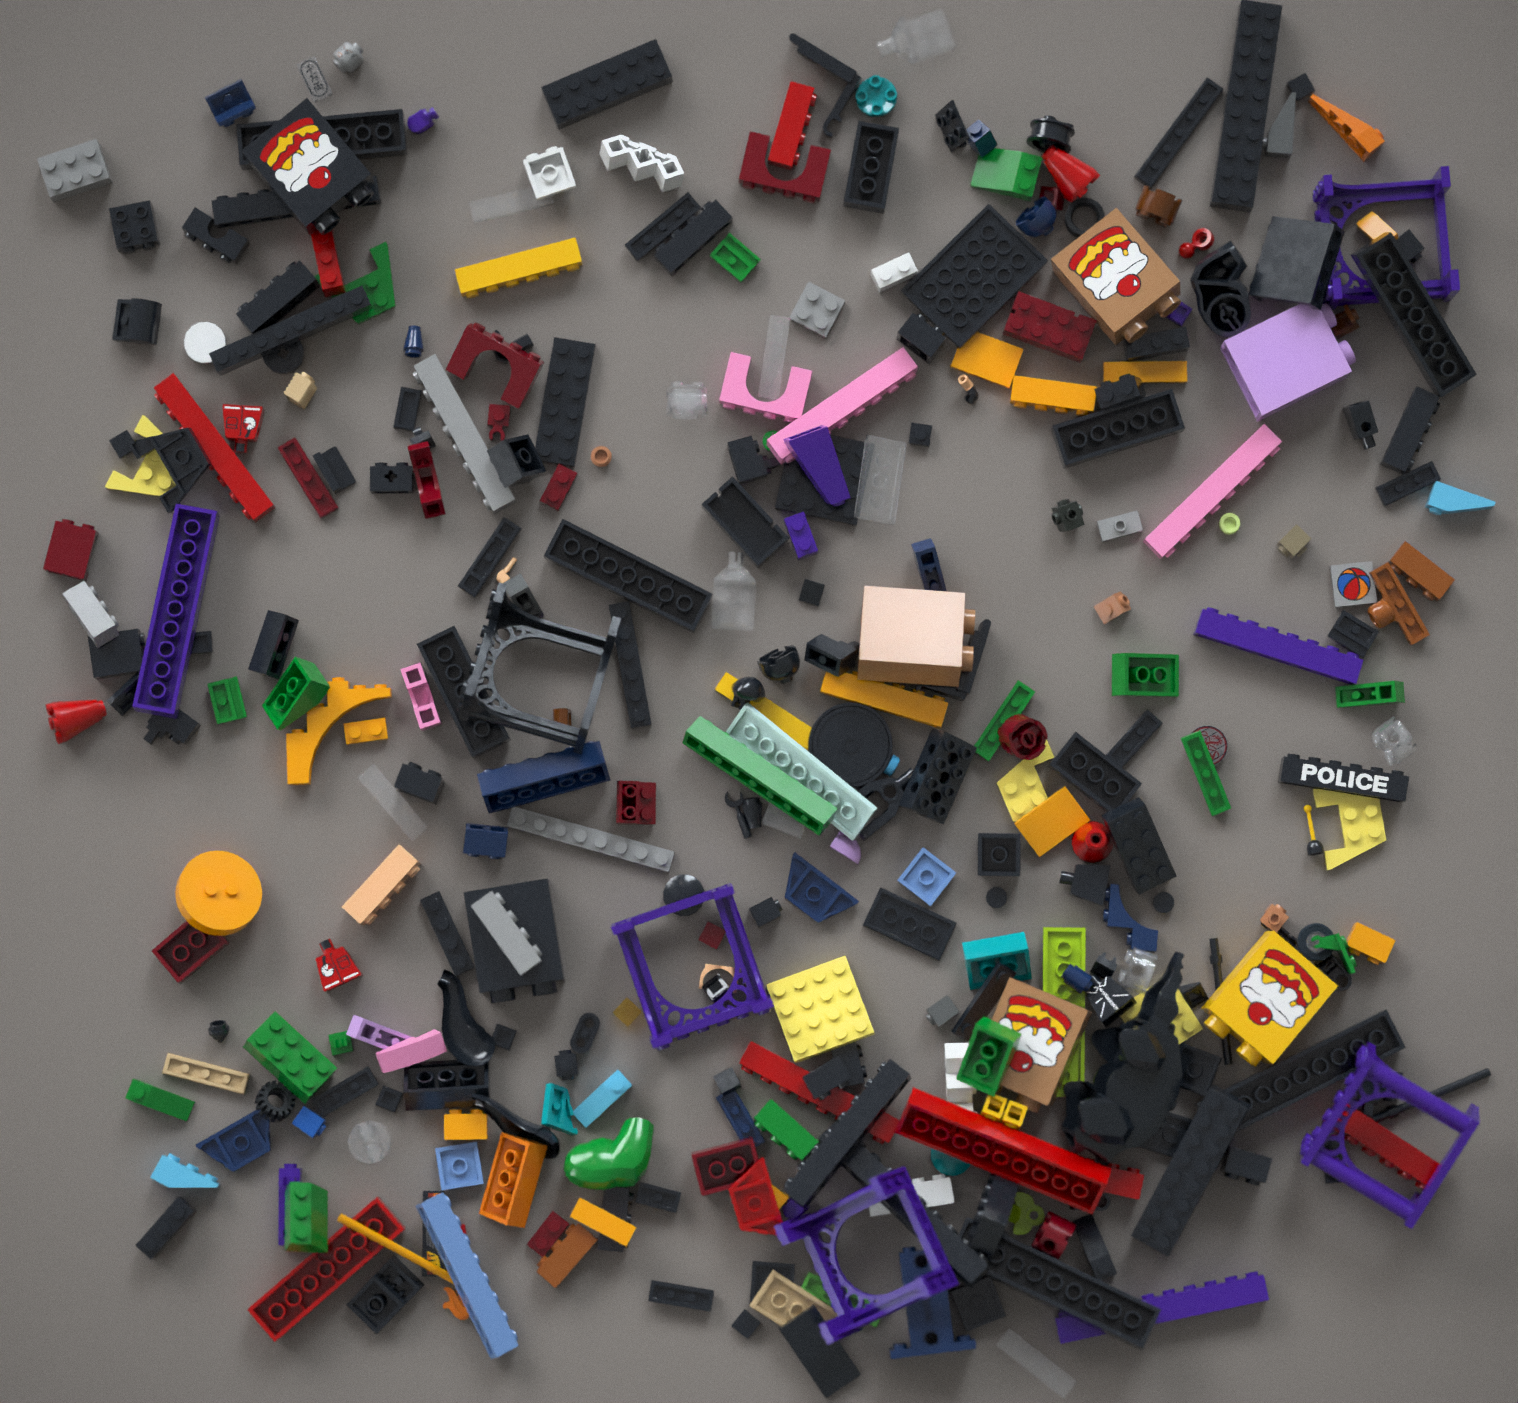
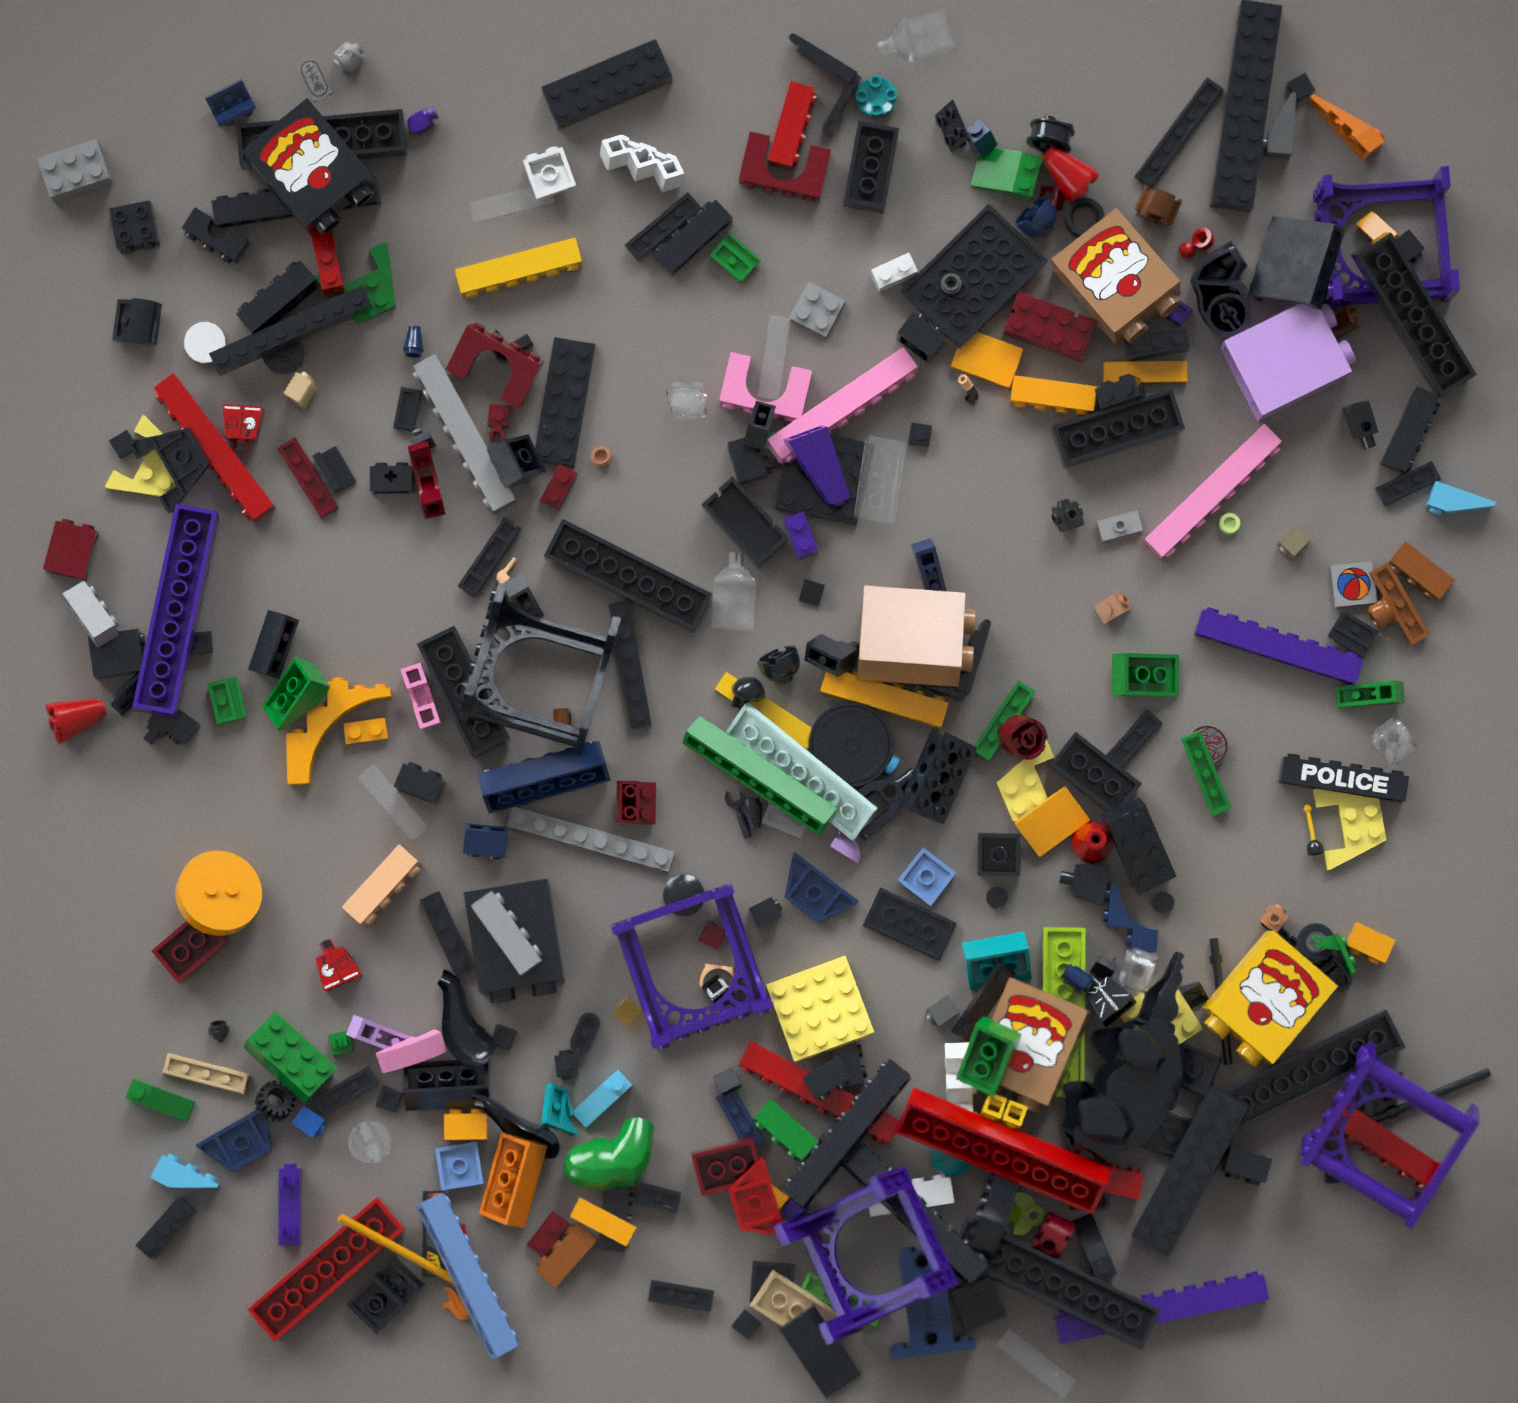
green slope [285,1182,328,1253] -> none
none -> black brick [744,401,776,450]
none -> dark grey plate [941,273,962,294]

